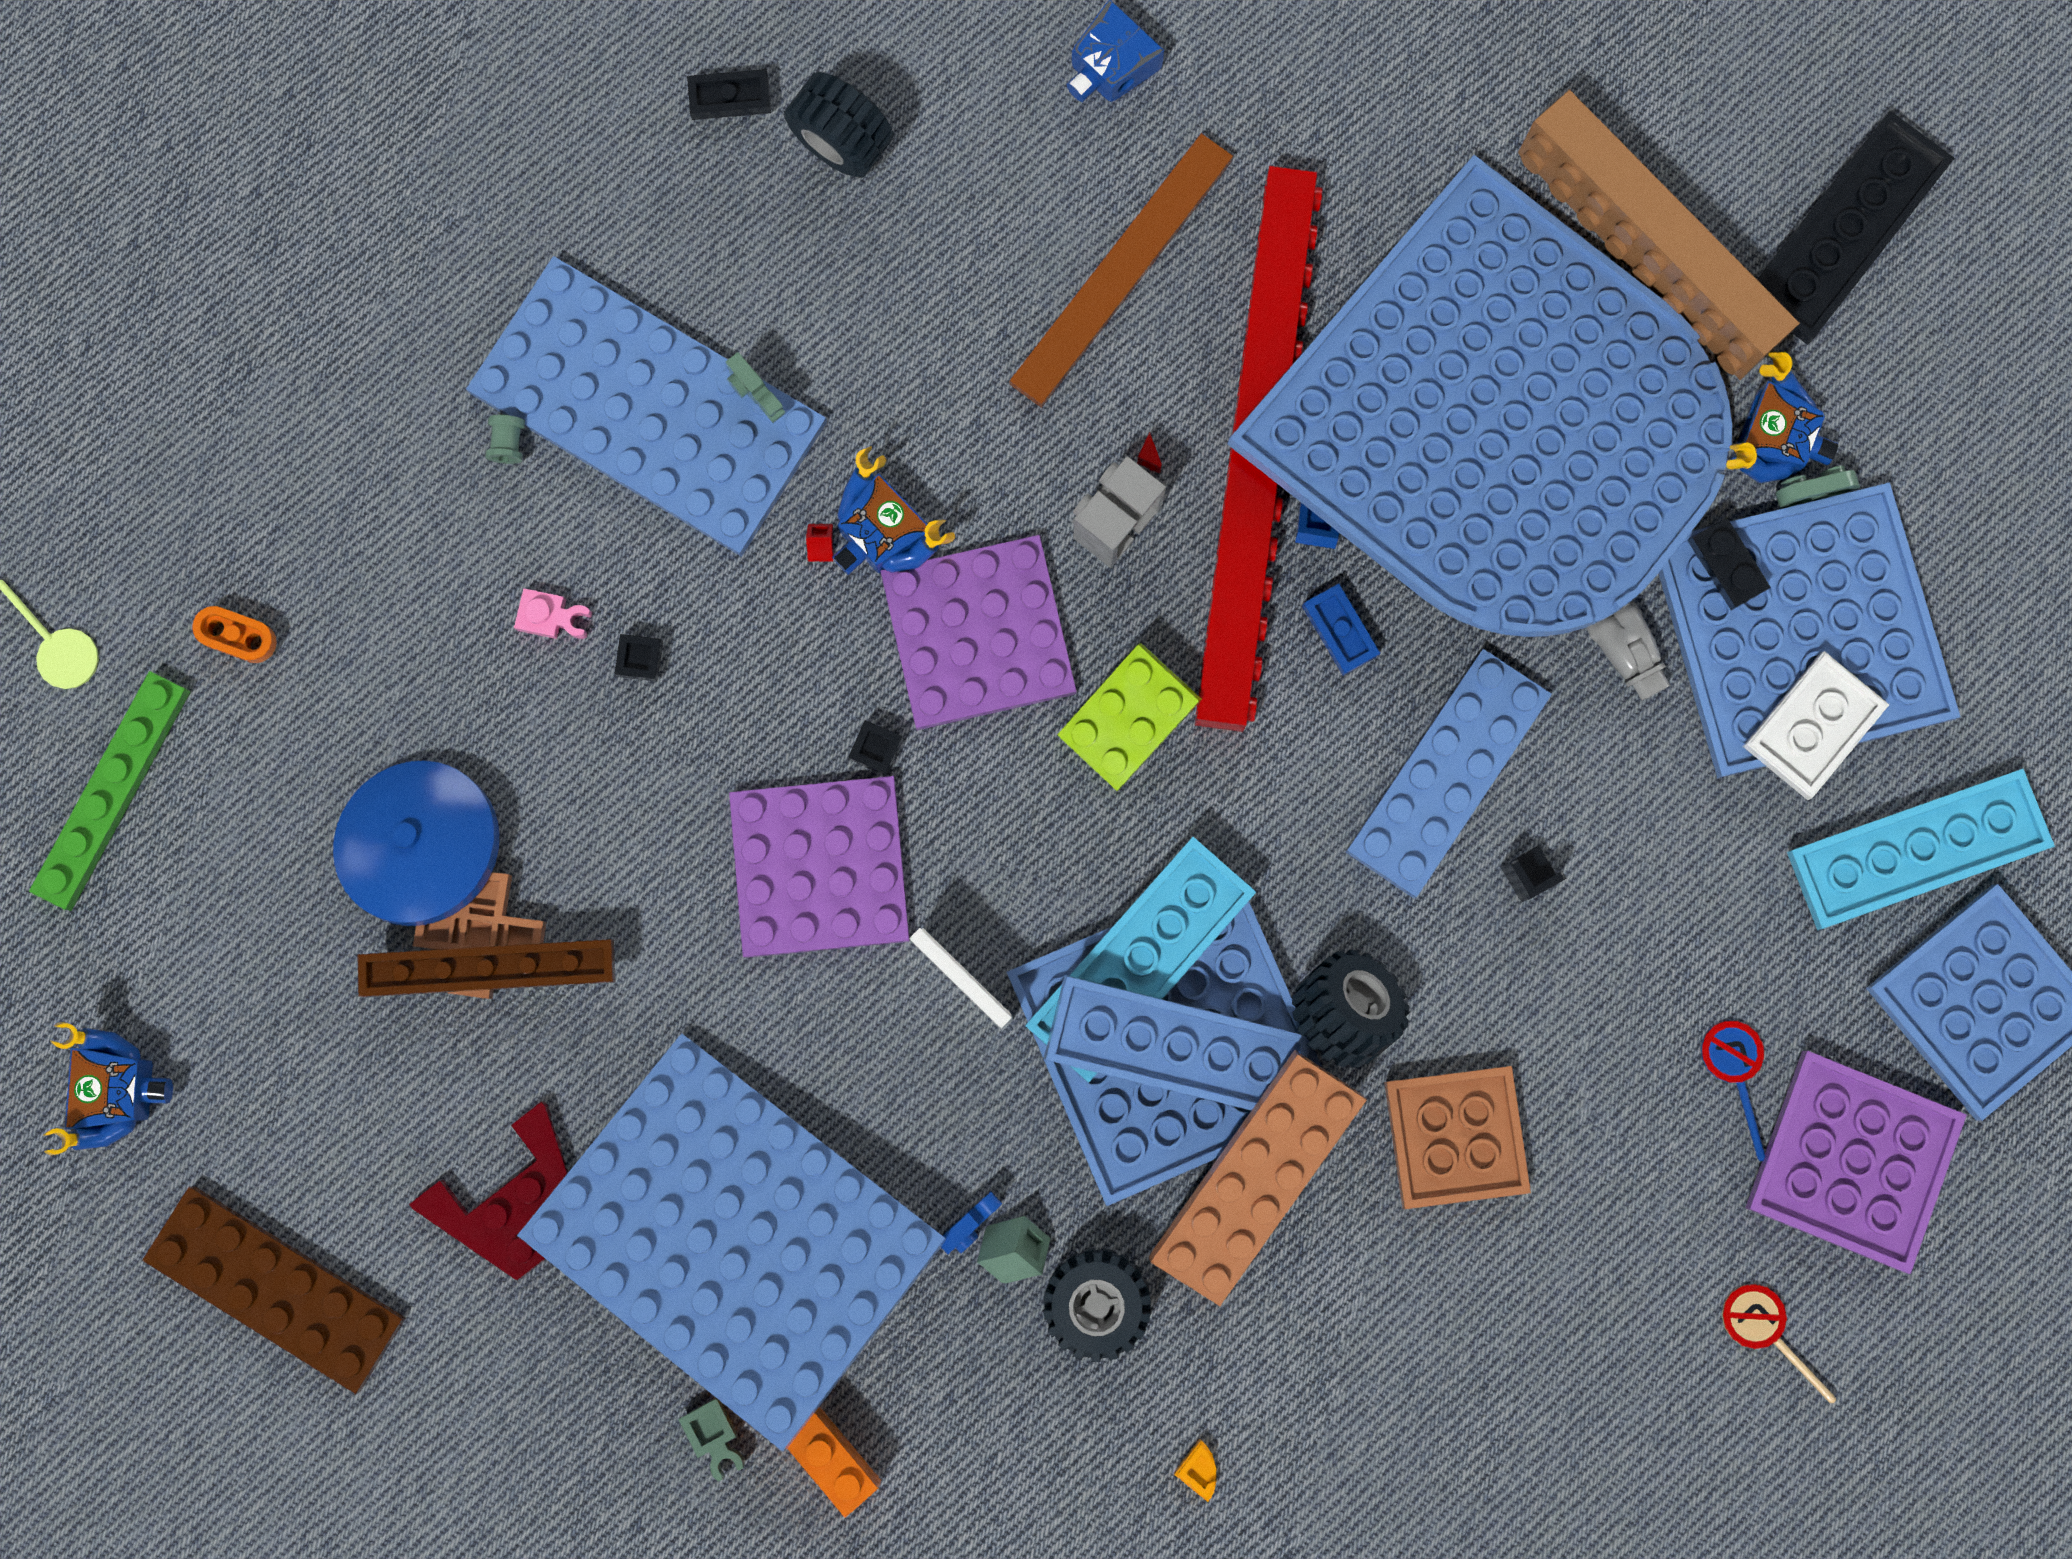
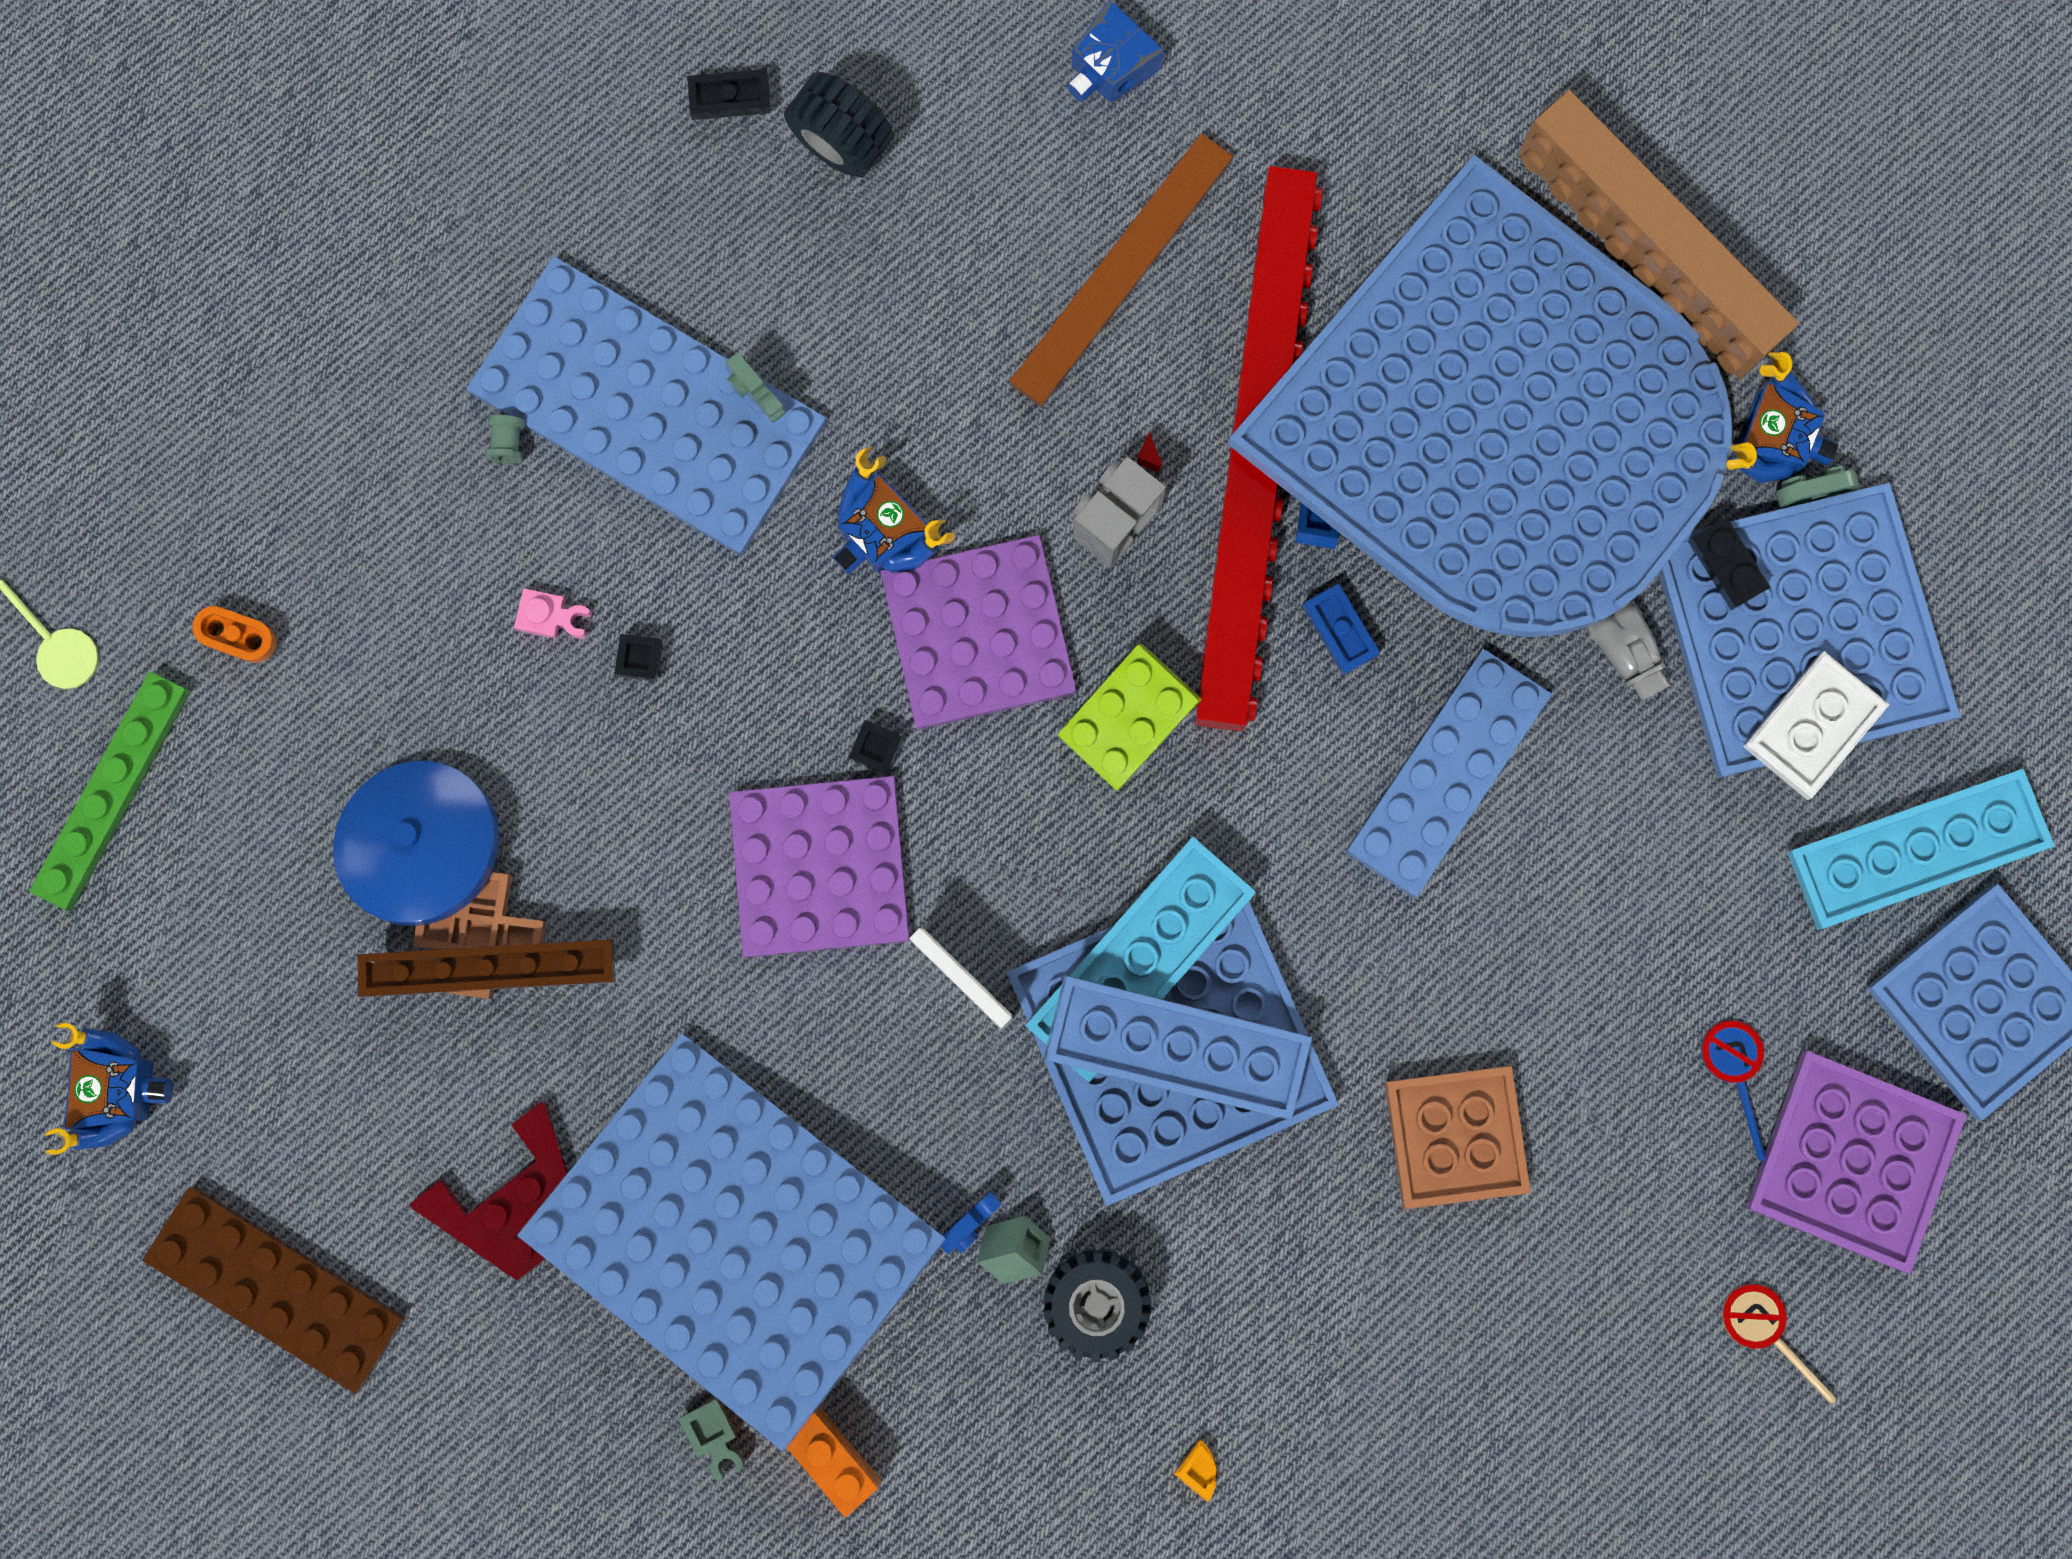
red piece [806,524,833,562] -> none
nougat plate [1149,1050,1367,1306] -> none
black wheel [1292,950,1410,1068] -> none
black panel [1501,845,1567,903] -> none
black plate [1757,111,1955,345] -> none

